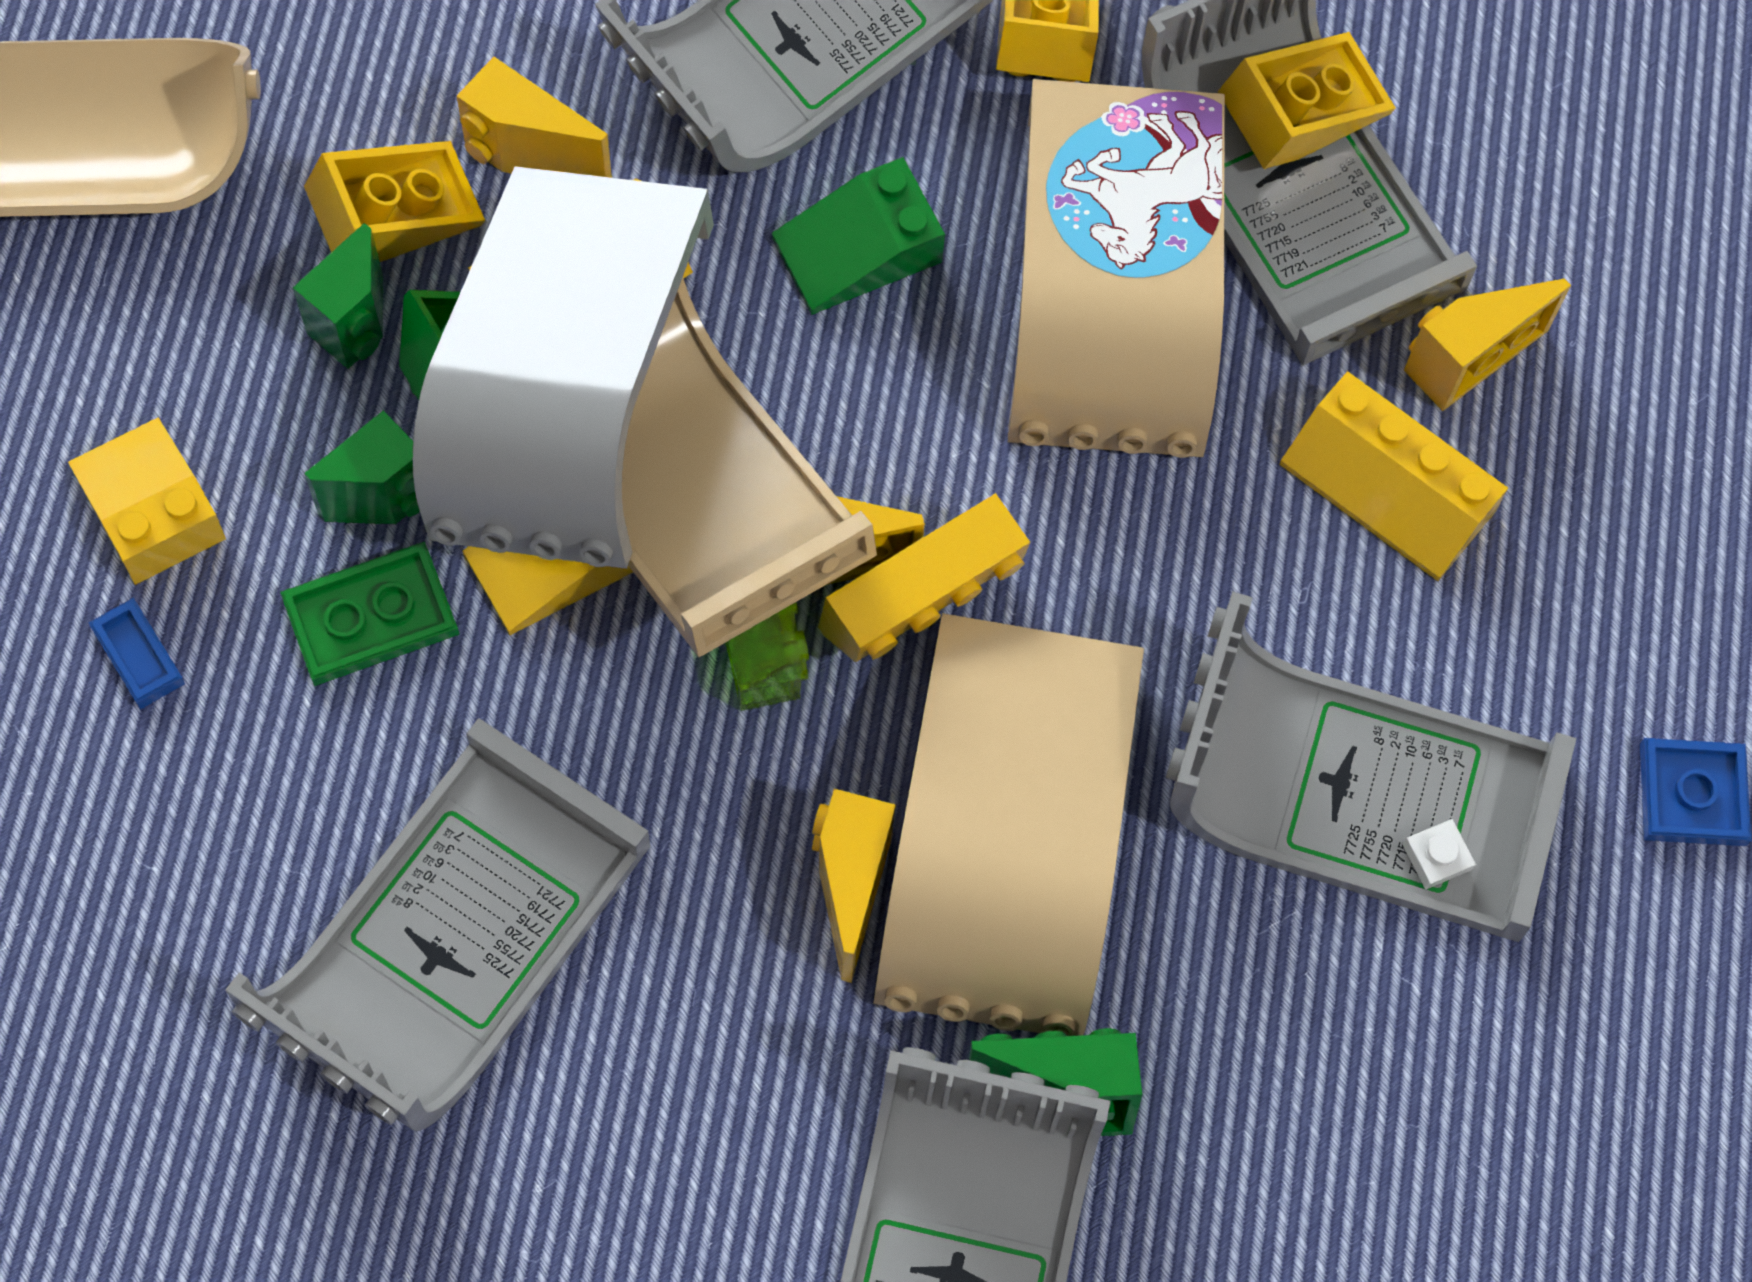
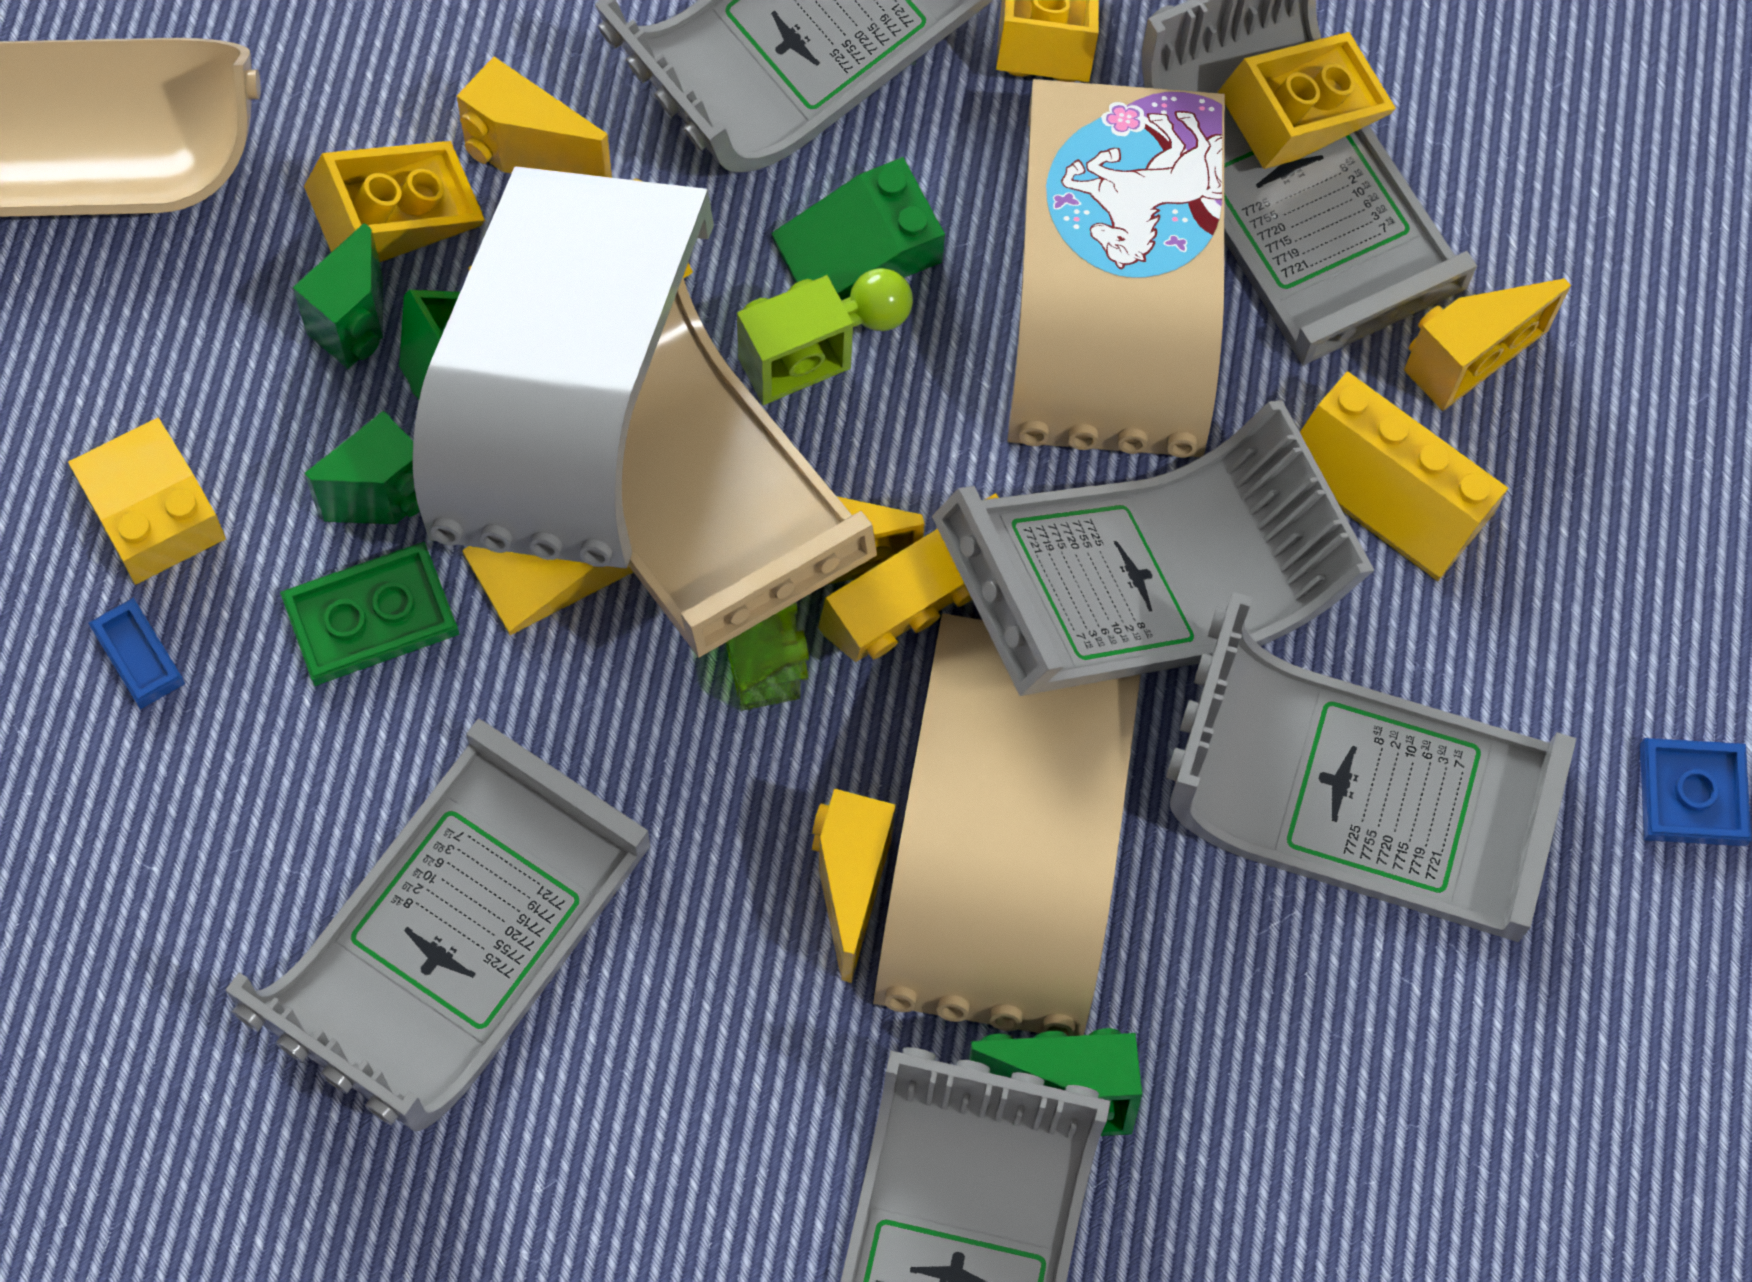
white plate [1402,819,1476,890] -> none
none -> lime brick [737,268,913,405]
none -> light grey panel [932,400,1375,696]

